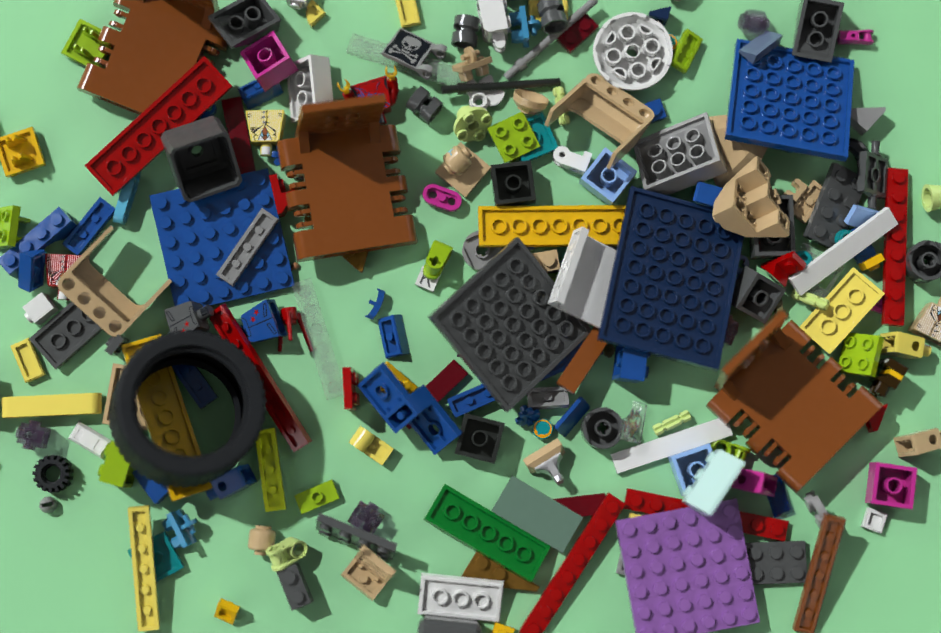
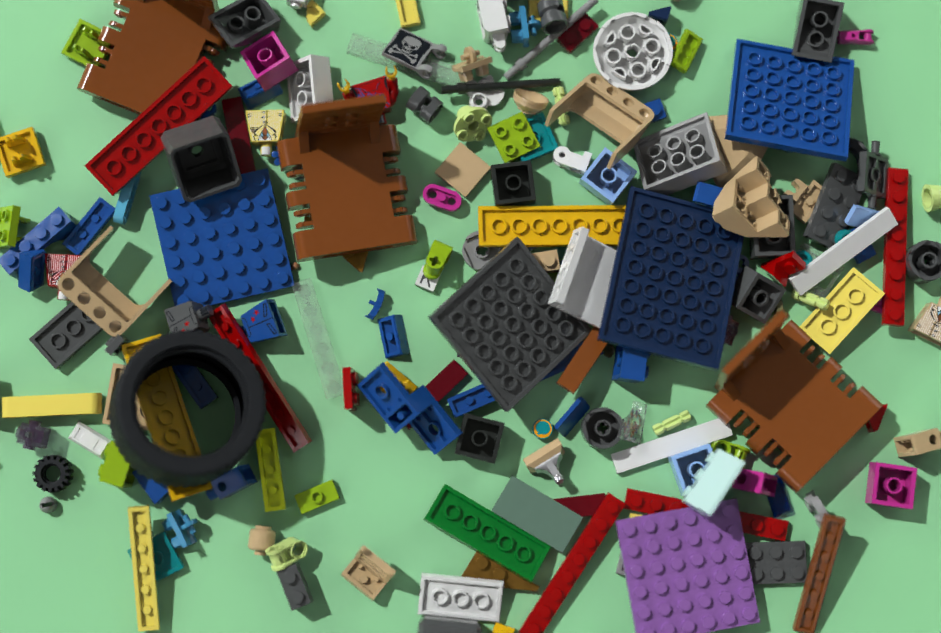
light yellow tile [10,338,46,383] -> none
white brick [22,292,59,325] -> none
yellow plate [214,598,240,625] -> none
light grey tile [216,208,279,286] -> none
red slope [269,174,295,218] -> none
red plant [278,307,313,352] -> none
dark grey plate [316,513,397,560] -> none
brick [347,500,385,534] -> none
light yellow plate [349,426,394,466] -> none
tan head [442,146,472,176] -> none
dark grey wheel [451,14,480,49] -> none
blue plant [515,405,540,427] -> none
light grey plate [527,386,569,410] -> none
head [738,9,770,36] -> none
sand blue slope [739,30,783,64] -> none
lime plate [839,333,884,377] -> none
light grey slope [850,107,886,136] -> none
yellow plate [858,253,885,272] -> none
white tile [860,507,888,534] -> none
dark brown hips [868,358,908,398] -> none
light yellow torso [880,331,931,359] -> none

